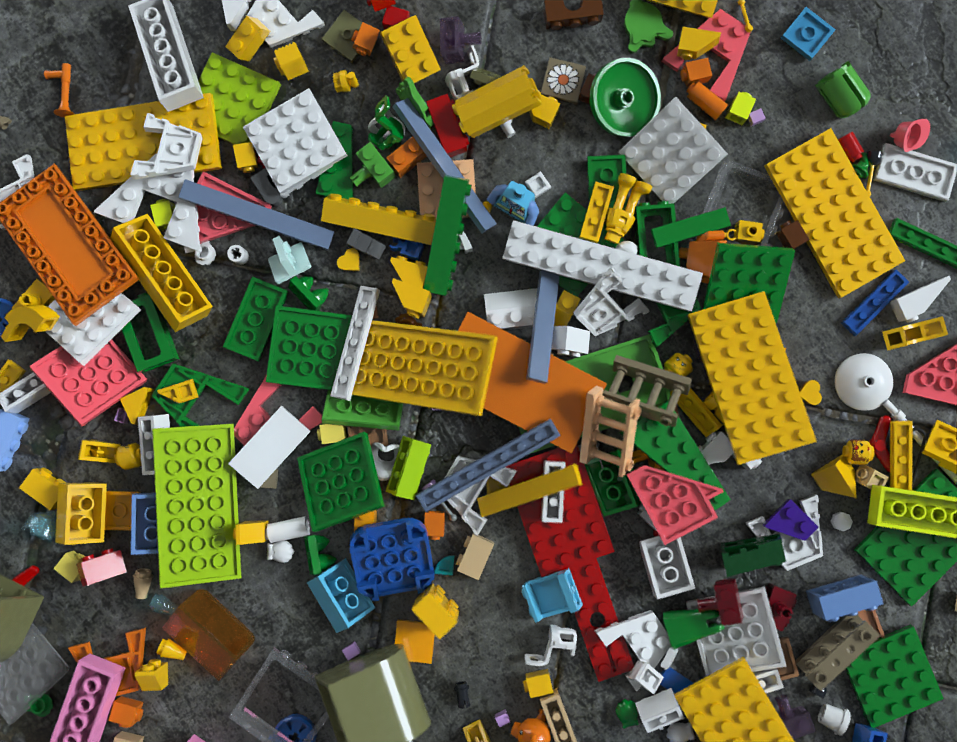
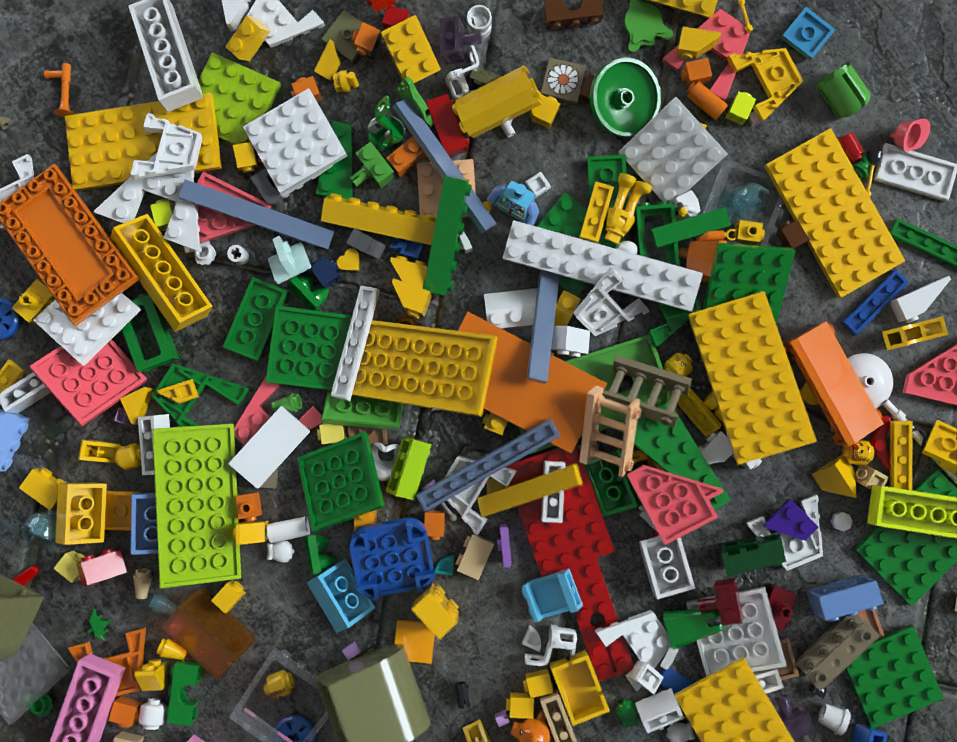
yellow arch [1,305,60,342] -> none
yellow brick [273,42,309,80] -> none
none -> green piece [87,609,111,641]
none -> white head [139,698,166,730]
none -> green arch [165,659,204,726]
none -> yellow brick [211,580,246,614]
none -> orange brick [235,492,262,522]
none -> yellow head [264,670,295,700]
none -> bright green cone [272,393,302,412]
none -> orange brick [291,76,322,102]
none -> dark blue brick [311,257,341,288]
none -> yellow tile [314,39,340,81]
none -> white wheel [467,5,492,40]
none -> yellow brick [482,412,508,435]
none -> medium lavender plate [497,523,512,568]
none -> yellow brick [506,692,534,719]
none -> white tile [522,625,541,652]
none -> yellow piece [550,649,610,726]
none -> white piece [672,190,701,222]
none -> yellow wing [727,48,803,122]
none -> clear light blue cylinder [731,182,770,221]
none -> orange windscreen [783,321,884,447]

